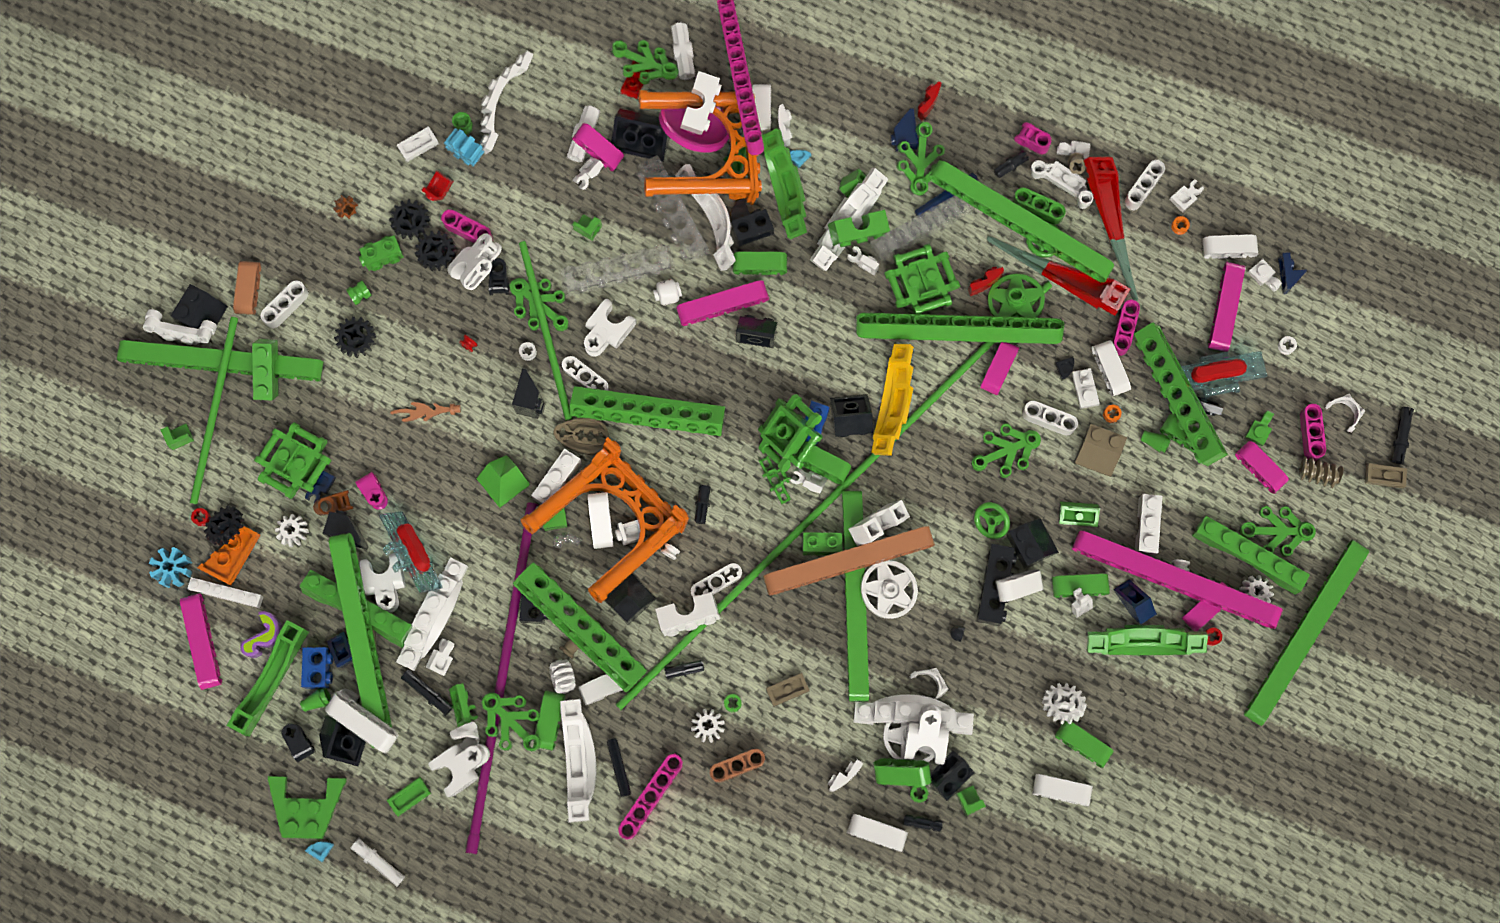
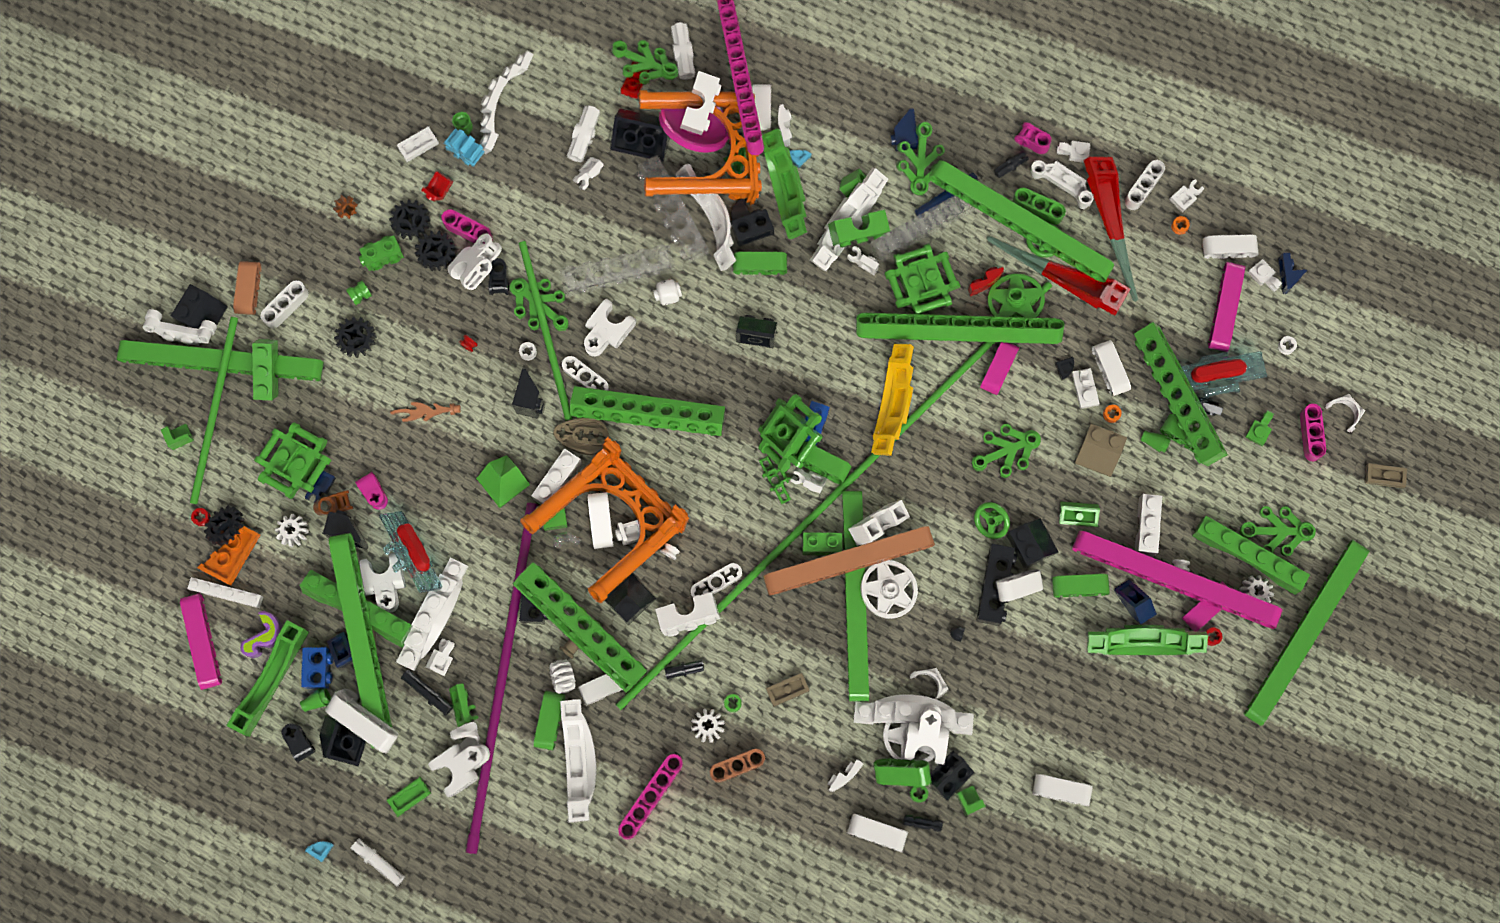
medium azure gear [149,547,192,588] -> none
bright green wing [268,776,347,839] -> none
bright green plant [482,693,541,752] -> none
dark pink beam [572,123,624,171] -> none
bright green panel [572,215,602,241] -> none
black axle [607,738,631,797] -> none
dark pink beam [676,280,769,326] -> none
black axle [695,485,711,524] -> none
black slope [830,394,873,437] -> none
red slope [917,81,941,121] -> none
white beam [1022,401,1078,436] -> none
white gear [1042,683,1087,724] -> none
bright green beam [1054,720,1114,768] -> none
dark tan bush [1068,152,1085,175] -> none
white plate [1072,588,1093,618] -> none
dark pink beam [1112,300,1140,356] -> none
dark pink beam [1235,441,1289,494] -> none
dark tan piece [1299,456,1344,489] -> none
black pin [1391,407,1414,464] -> none

